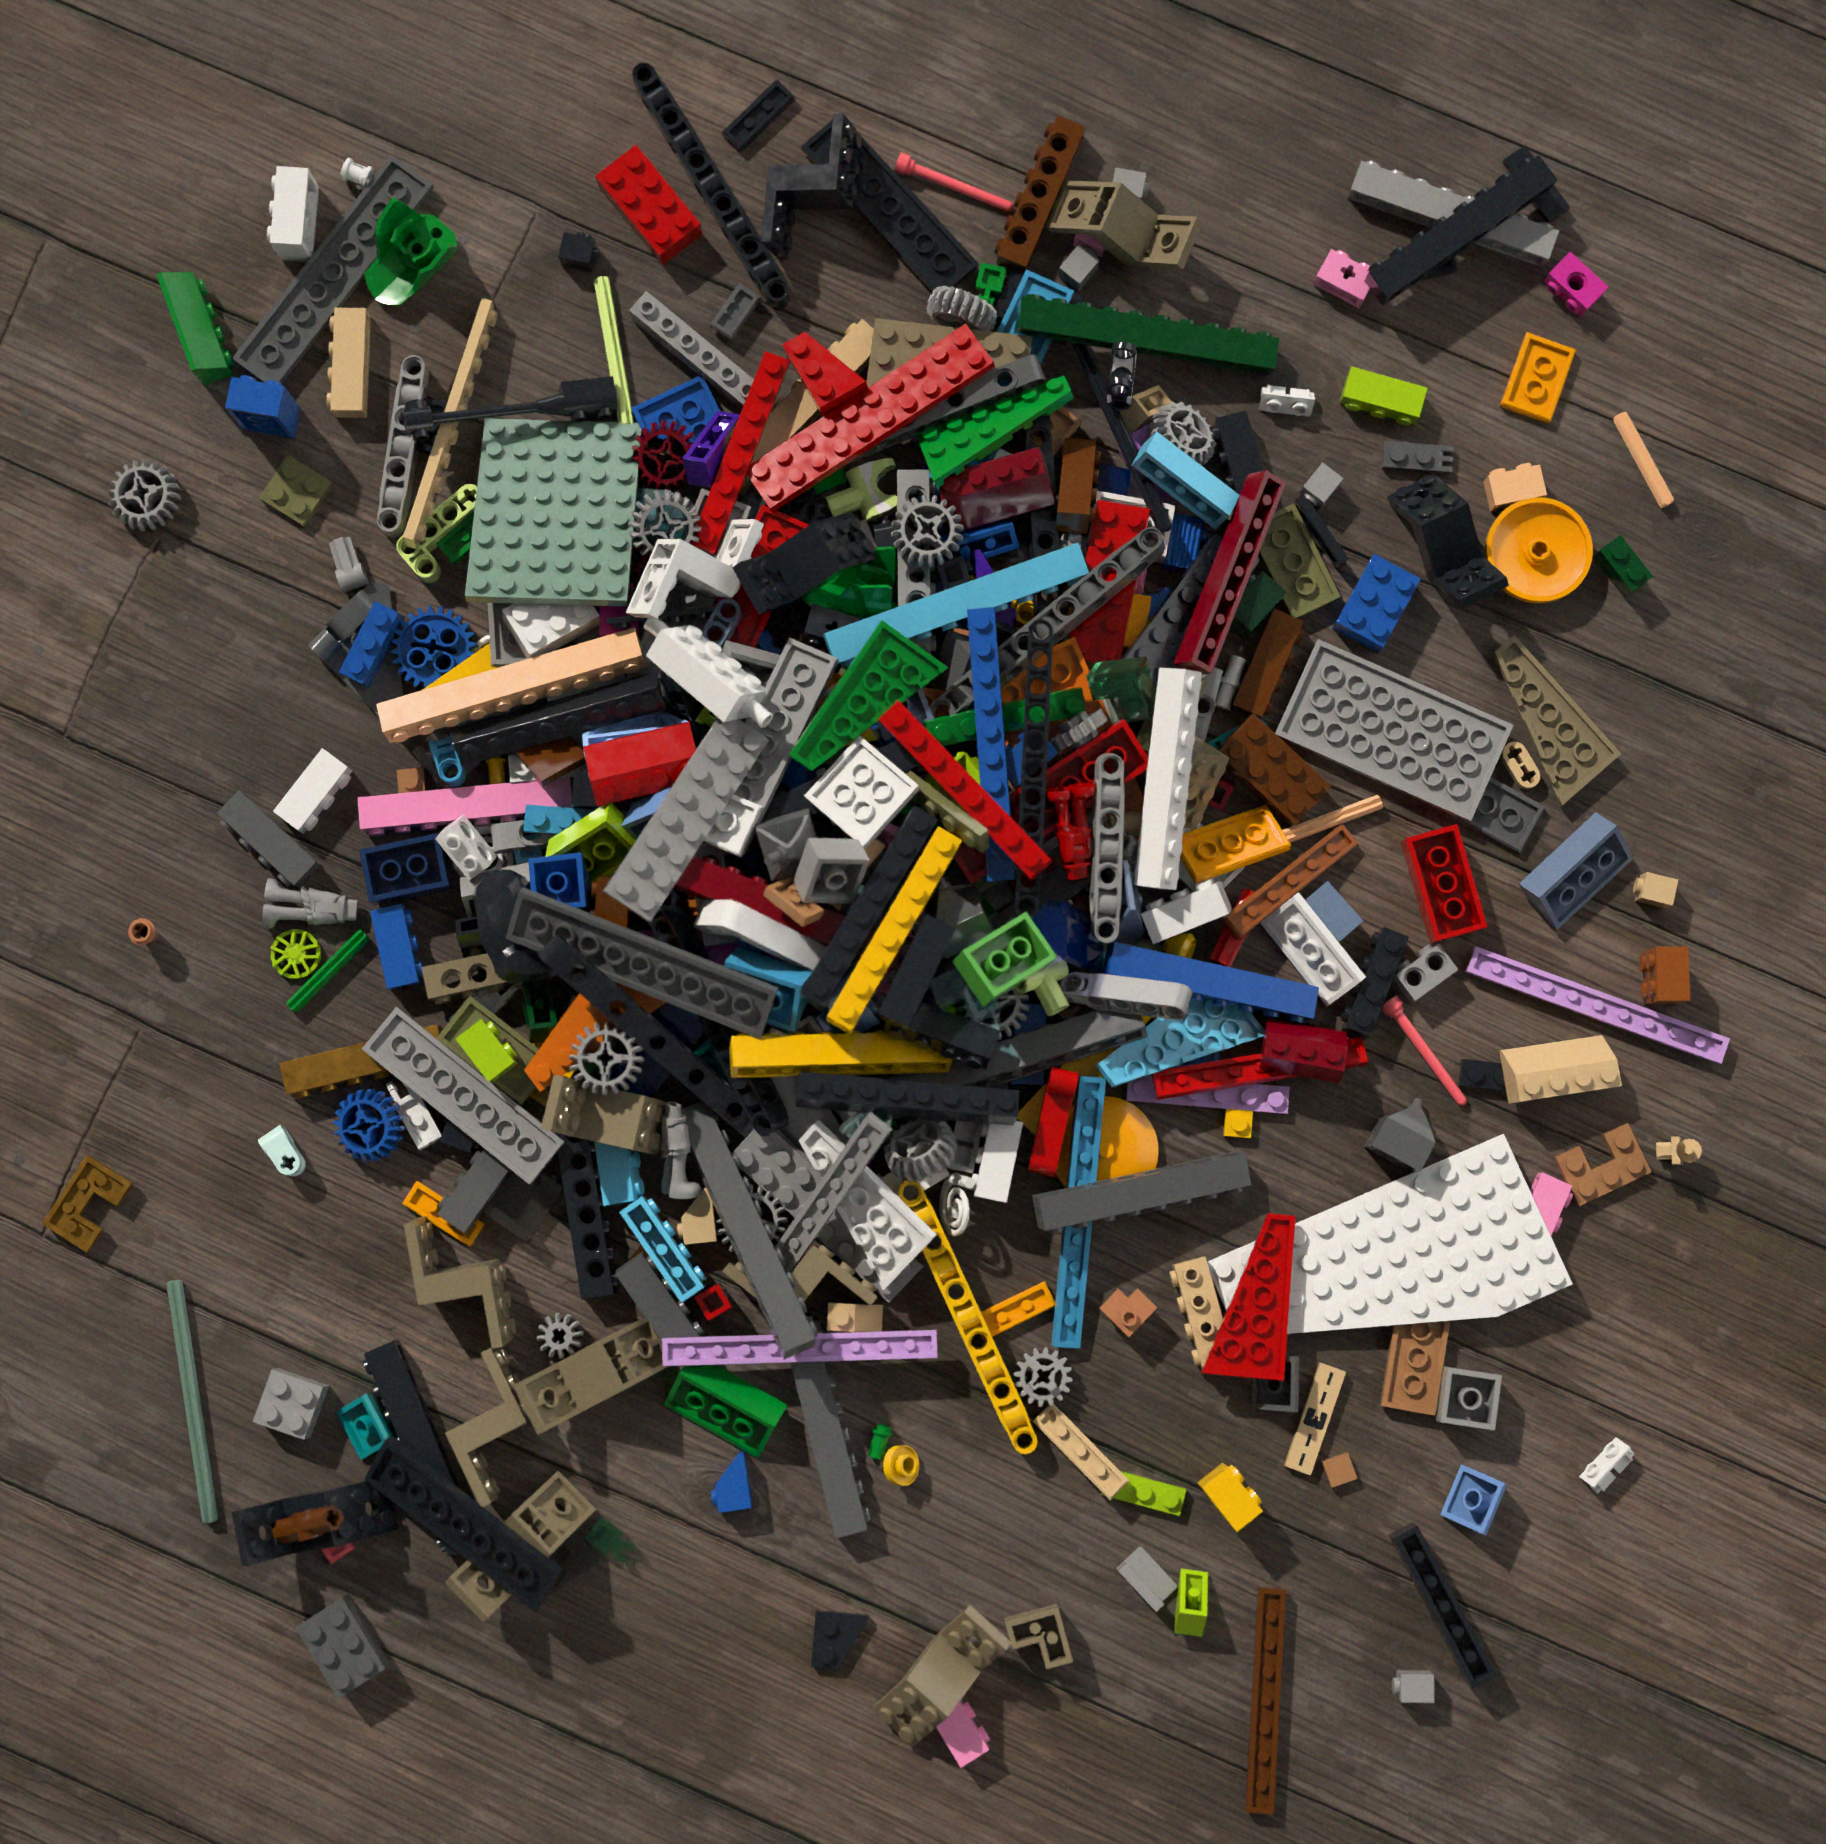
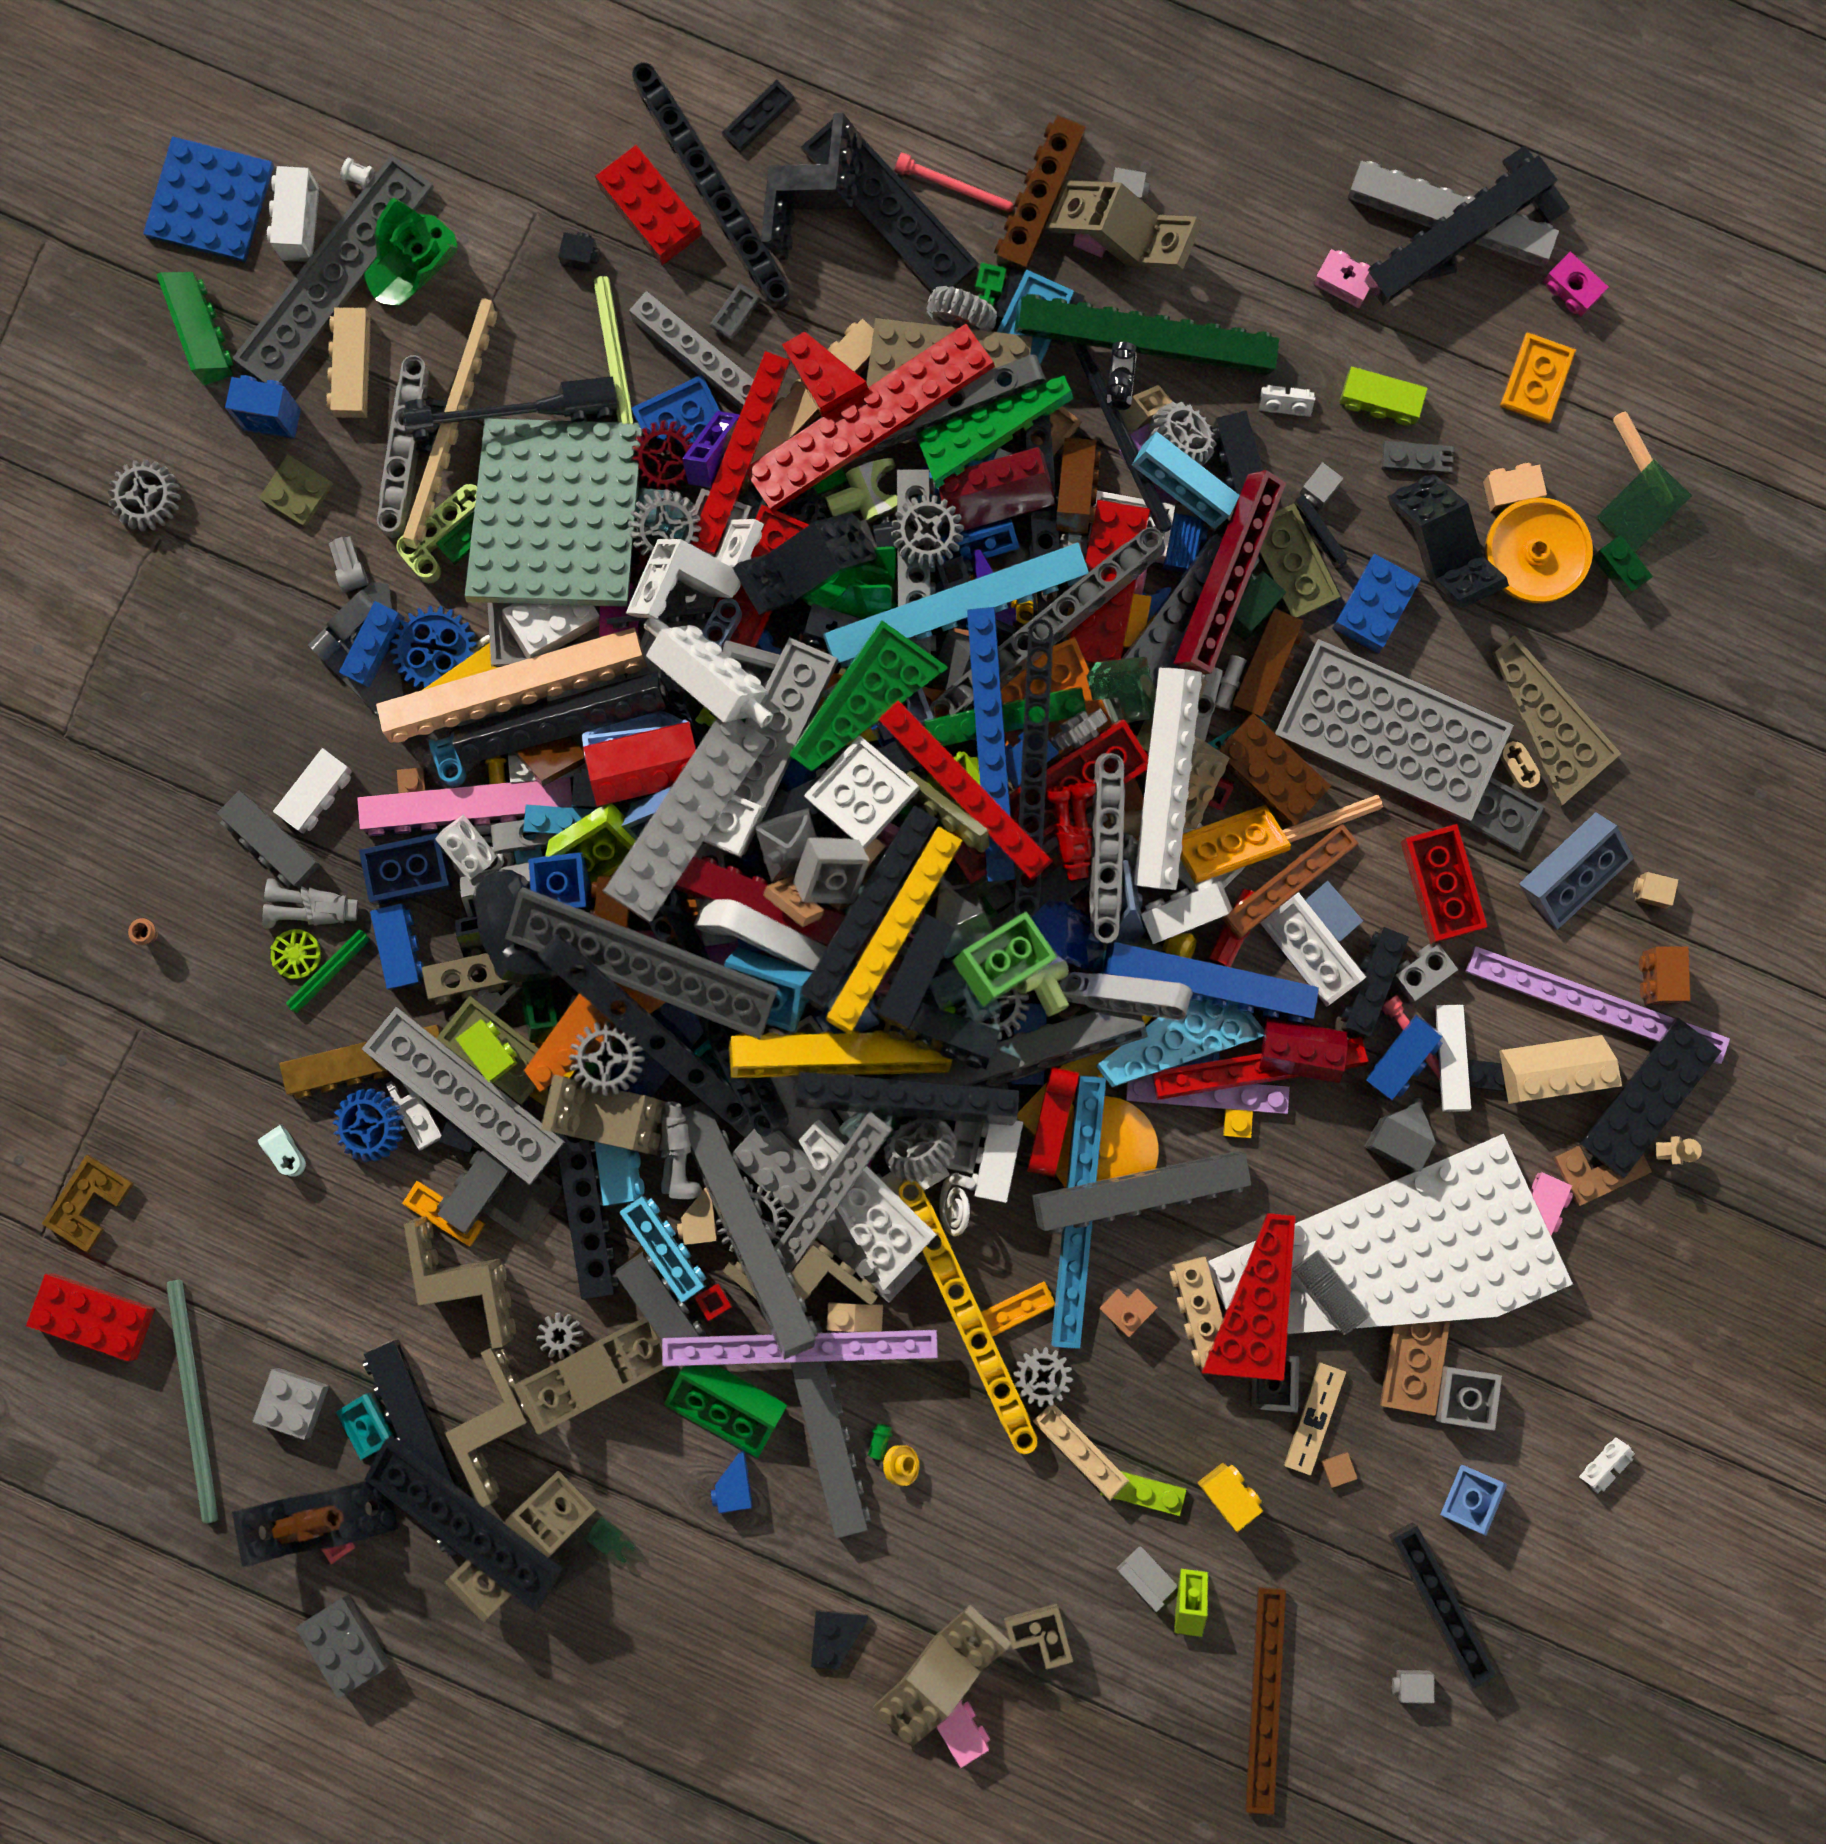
light grey brick [1058,244,1099,292] -> none
clear blue piece [1095,464,1131,496] -> none
none -> red brick [26,1273,155,1361]
none -> blue plate [143,136,274,262]
none -> dark grey piece [1292,1250,1370,1335]
none -> blue brick [1366,1015,1443,1100]
none -> white tile [1435,1005,1471,1112]
none -> black plate [1579,1018,1722,1179]
none -> clear green tile [1596,459,1693,553]

